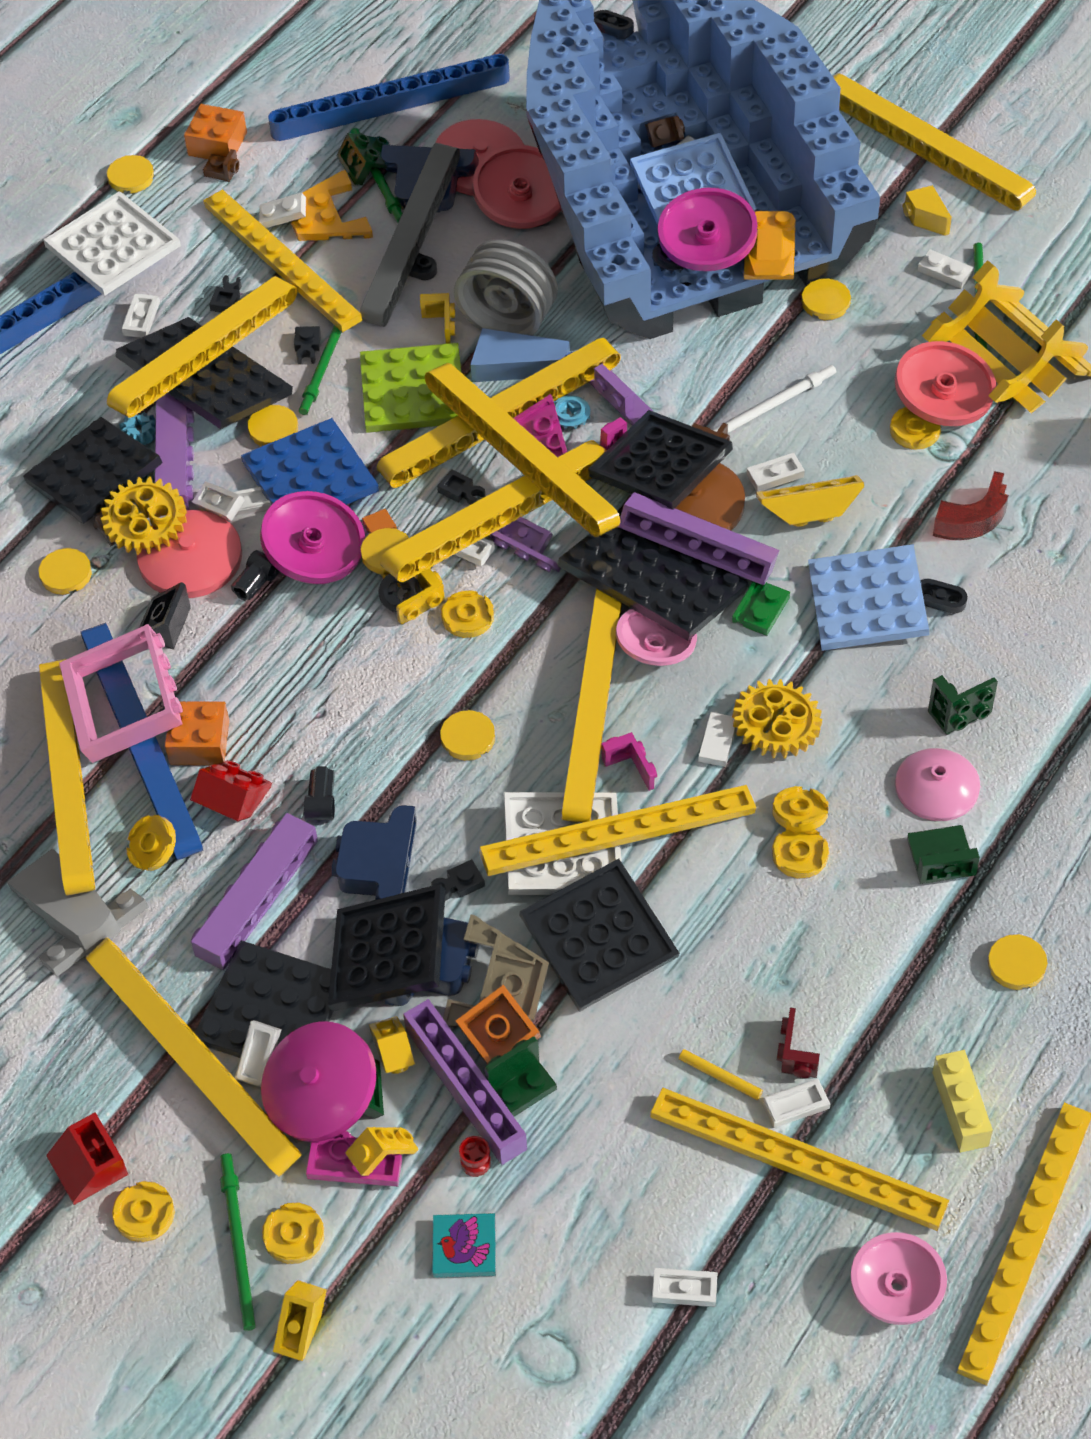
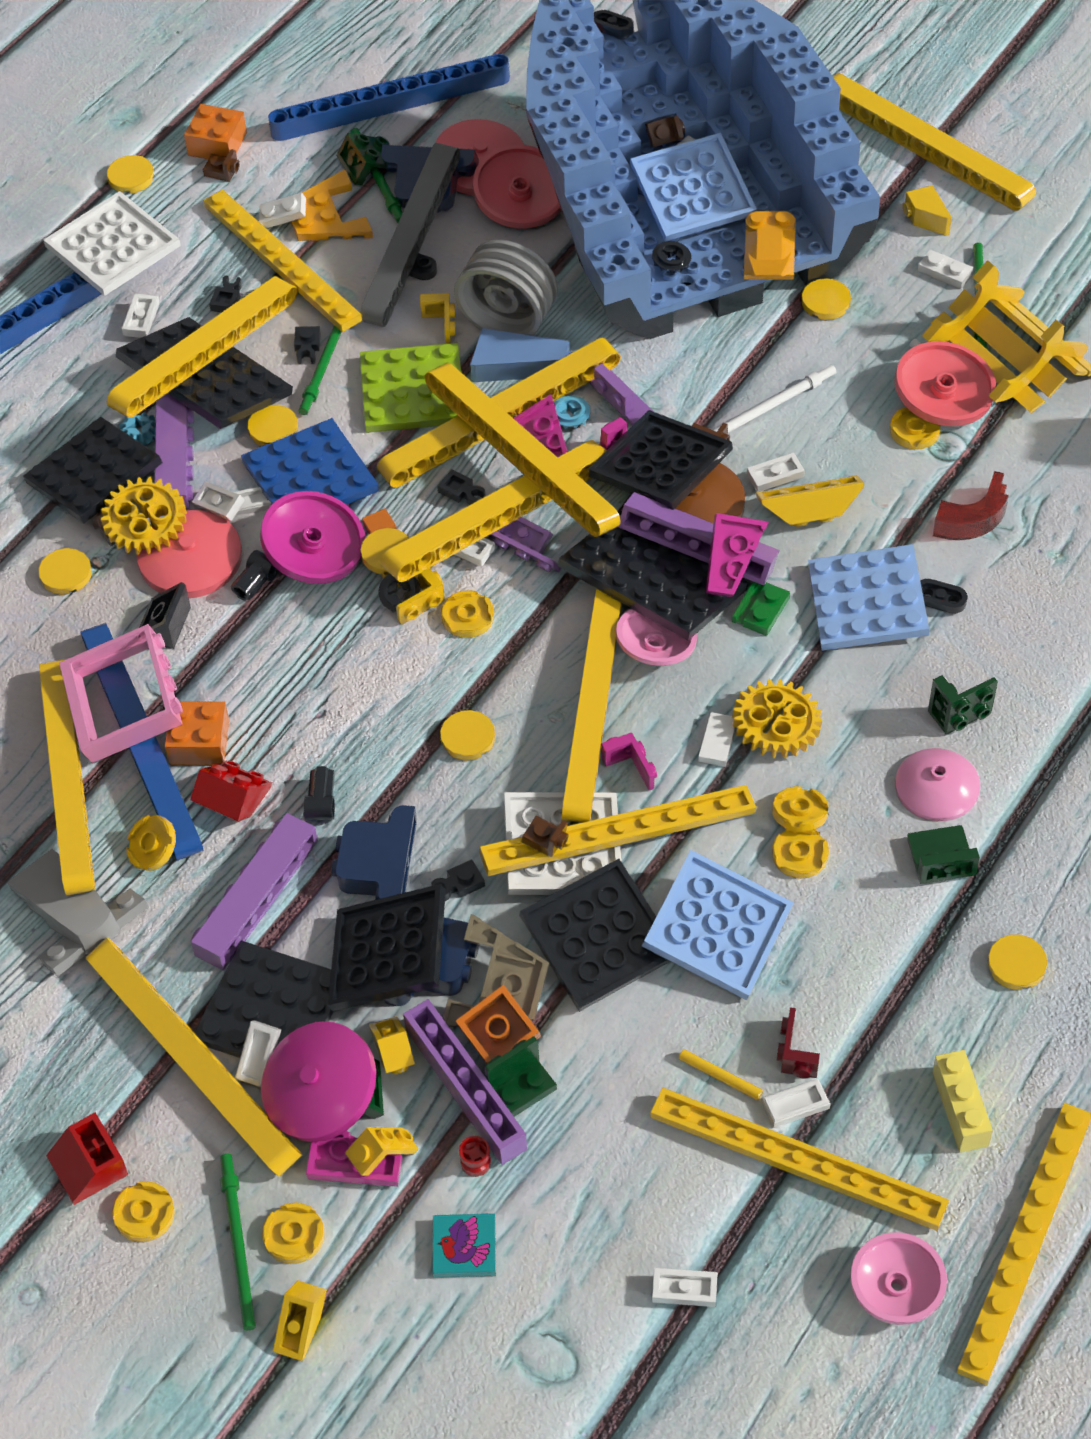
dark pink dish [658,188,757,271] -> none
none -> reddish brown bracket [521,816,569,858]
none -> light blue plate [642,850,793,1000]
none -> dark pink wing [706,513,769,597]

